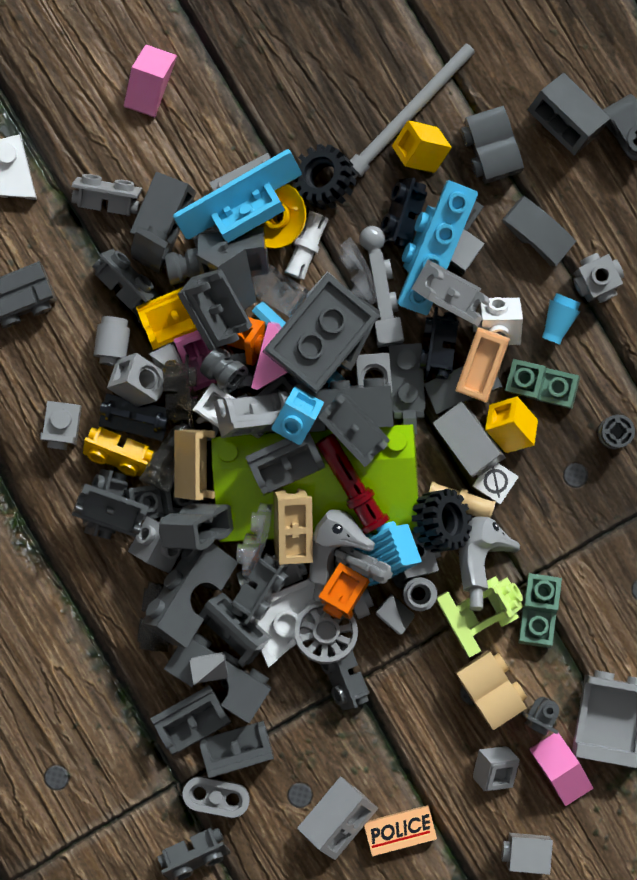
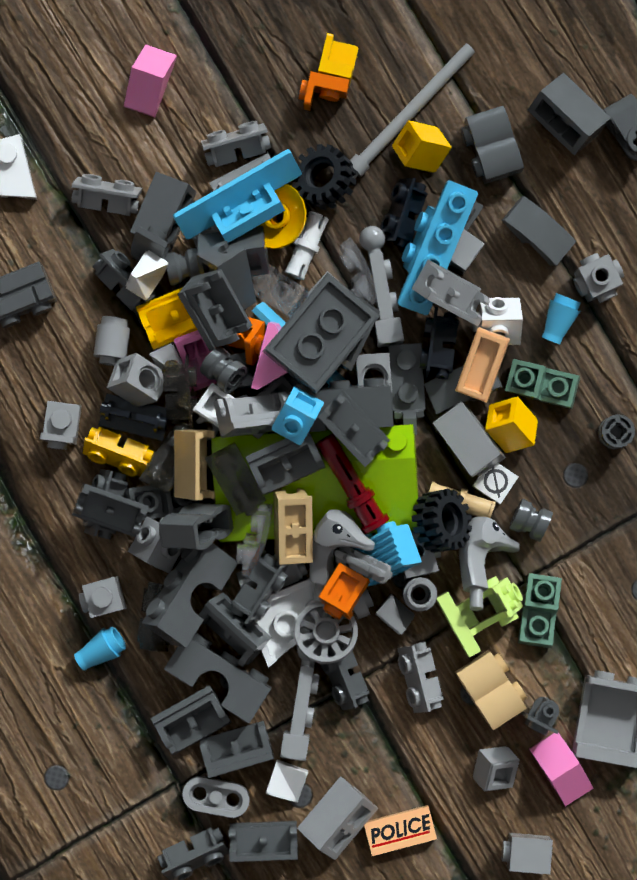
light grey slope [190,652,228,685] -> none
none -> medium azure cone [74,627,126,671]
none -> light grey brick [79,576,127,618]
none -> white slope [125,250,169,300]
none -> light grey hinge [201,121,271,168]
none -> clear smoke hinge [205,442,266,516]
none -> dark grey hinge [229,820,298,862]
none -> white slope [266,760,308,803]
none -> light grey plate [280,640,322,761]
none -> orange bracket [299,71,349,111]
none -> yellow panel [318,33,358,86]
none -> light grey hinge [397,642,444,713]
none -> dark grey wheel [509,499,553,542]

